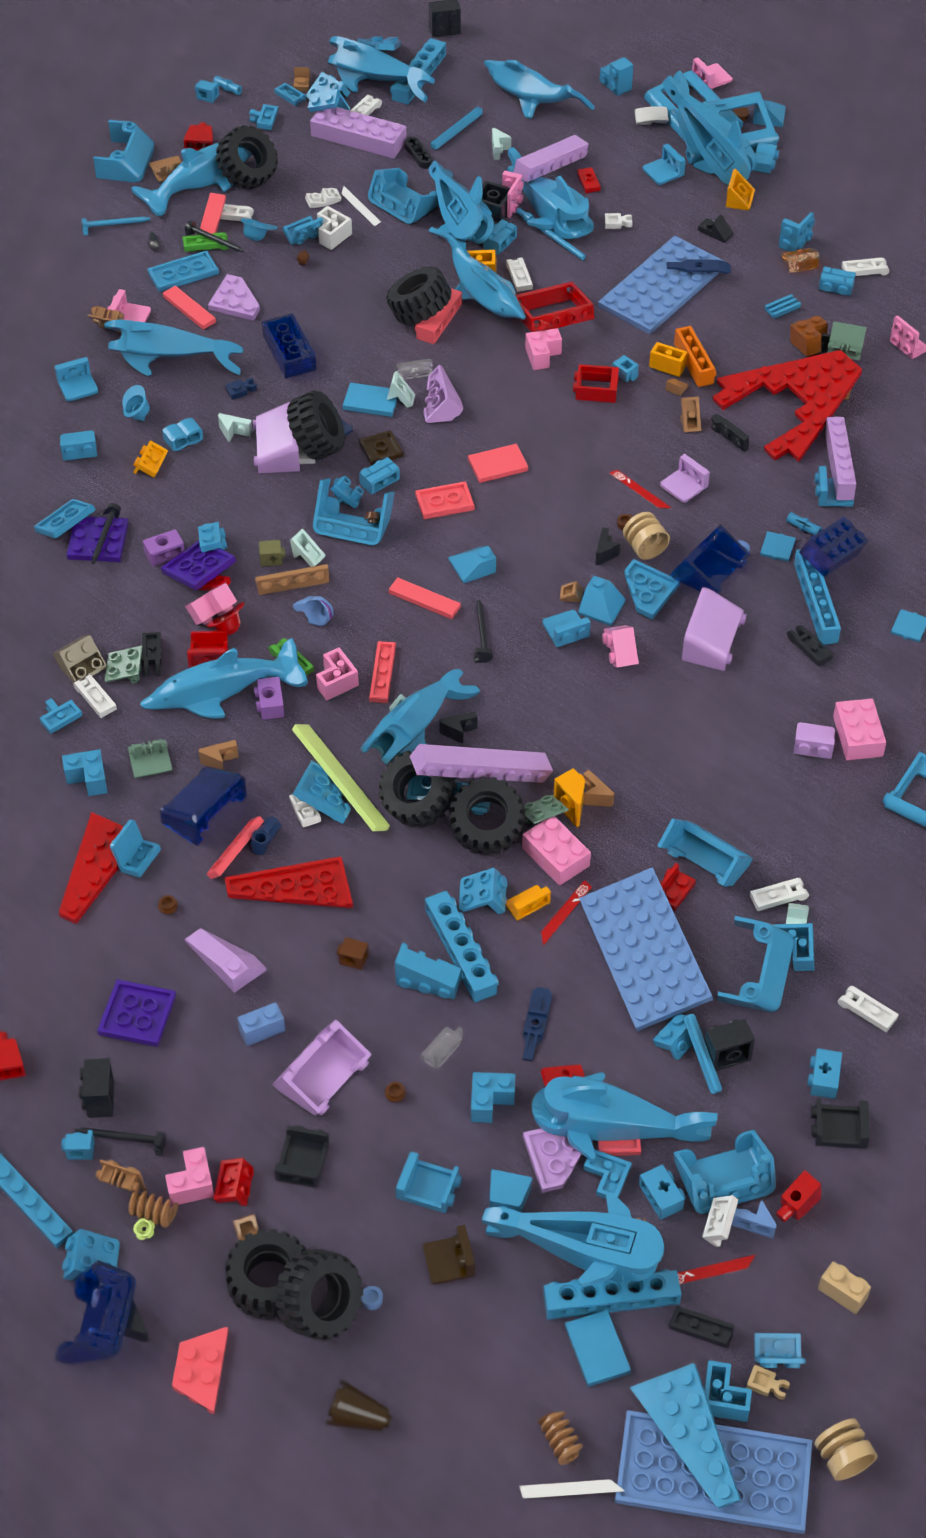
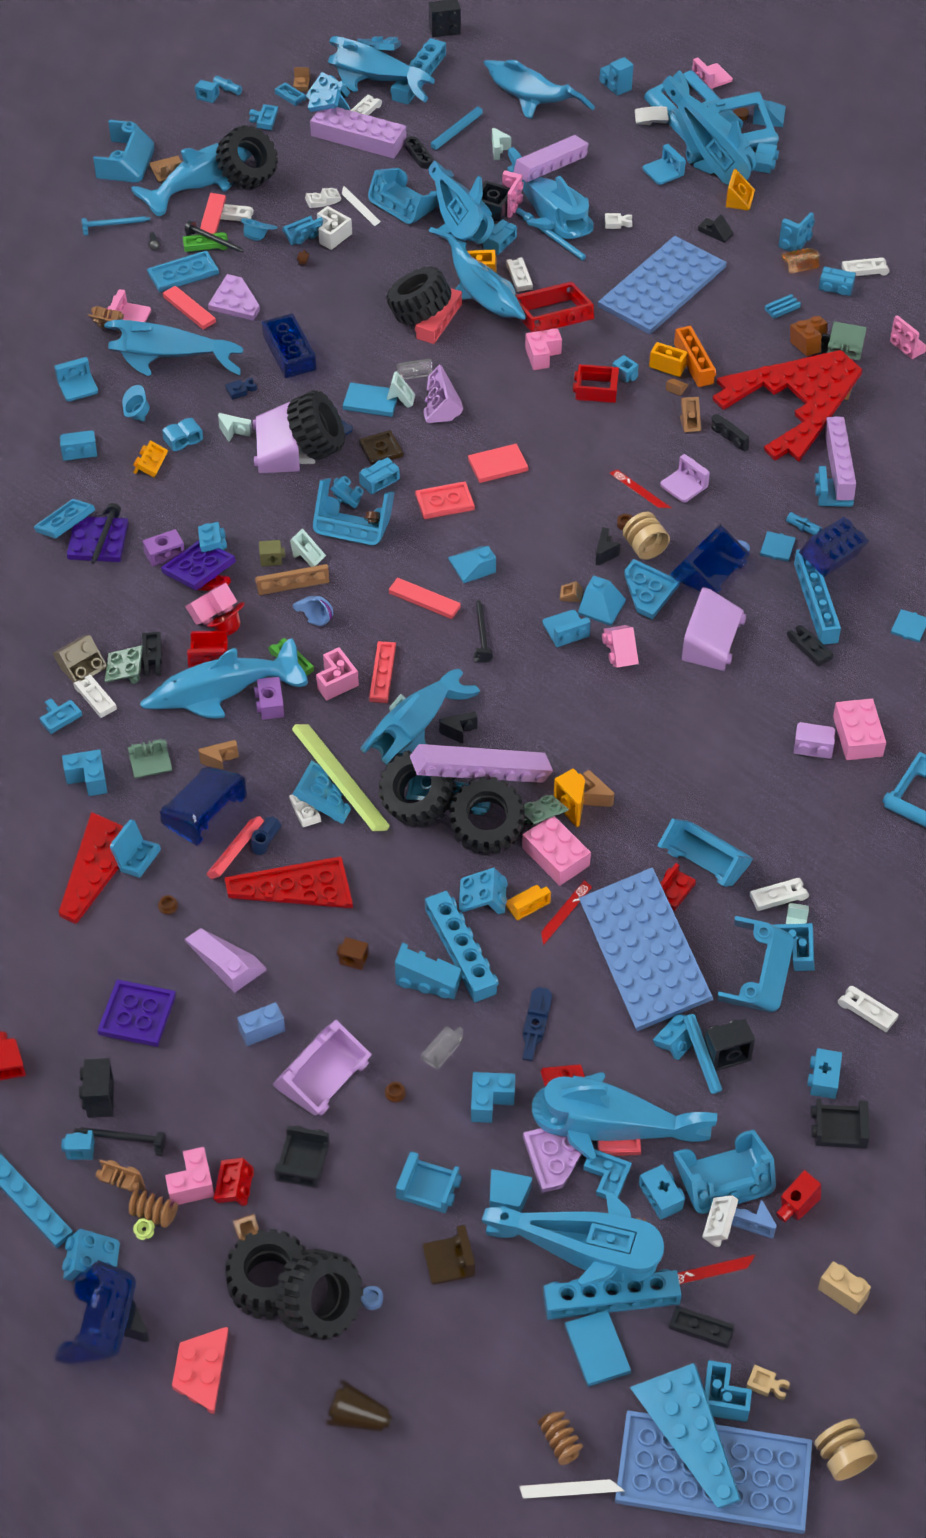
red torso [183,122,213,151] -> none
red plate [577,167,601,193] -> none
dark blue piece [666,259,731,274] -> none
dark azure bracket [754,1333,806,1368] -> none

